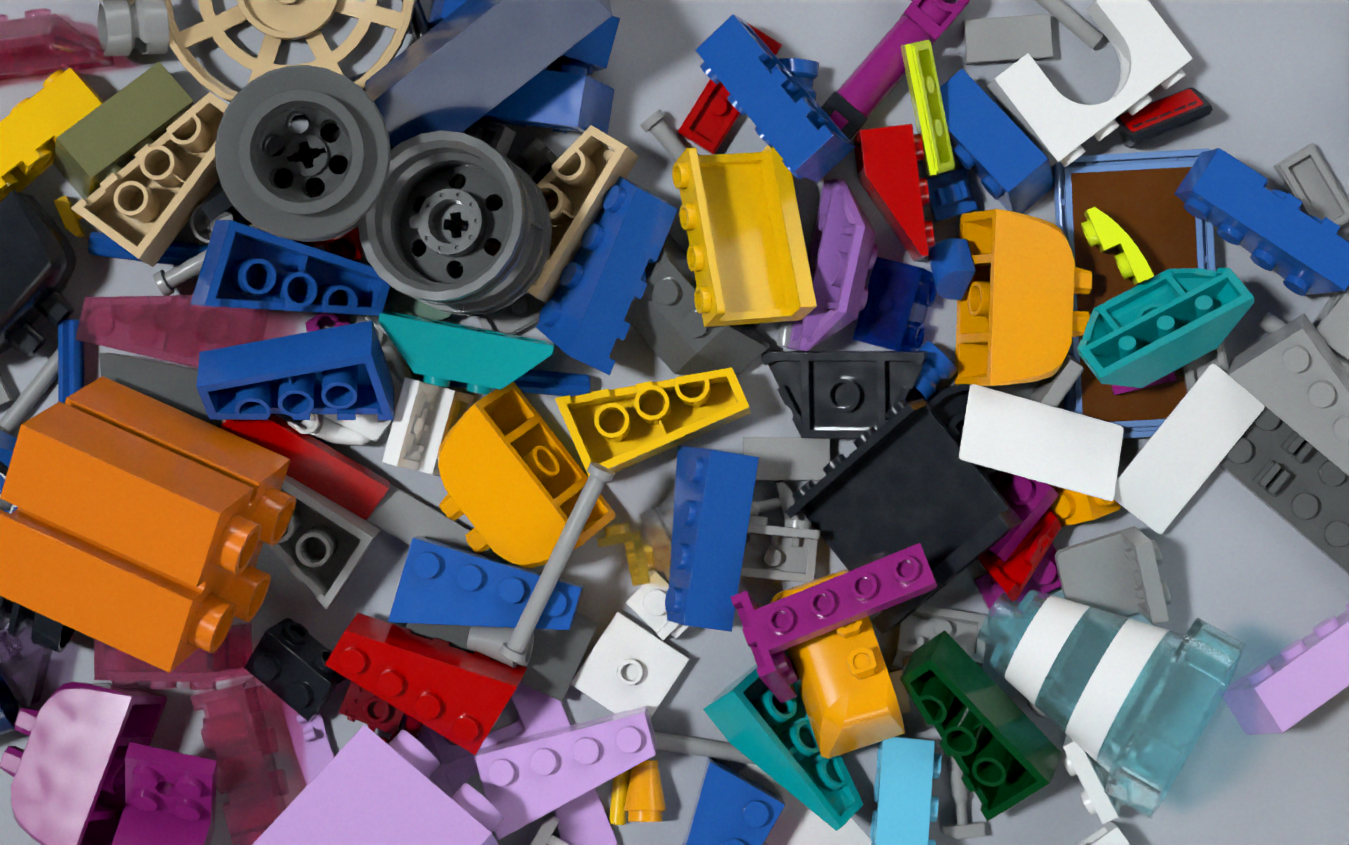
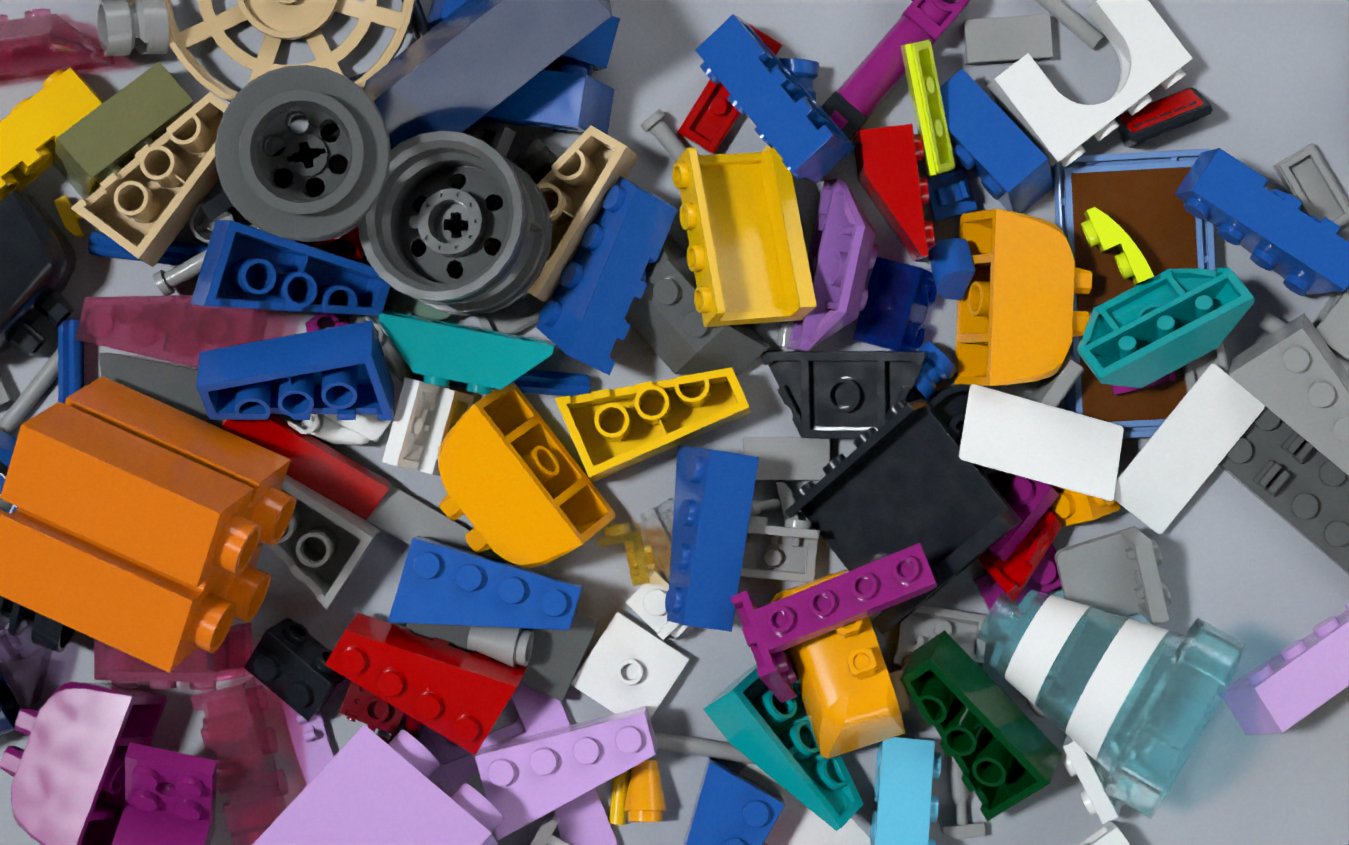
light grey bar [499,462,615,663] -> none

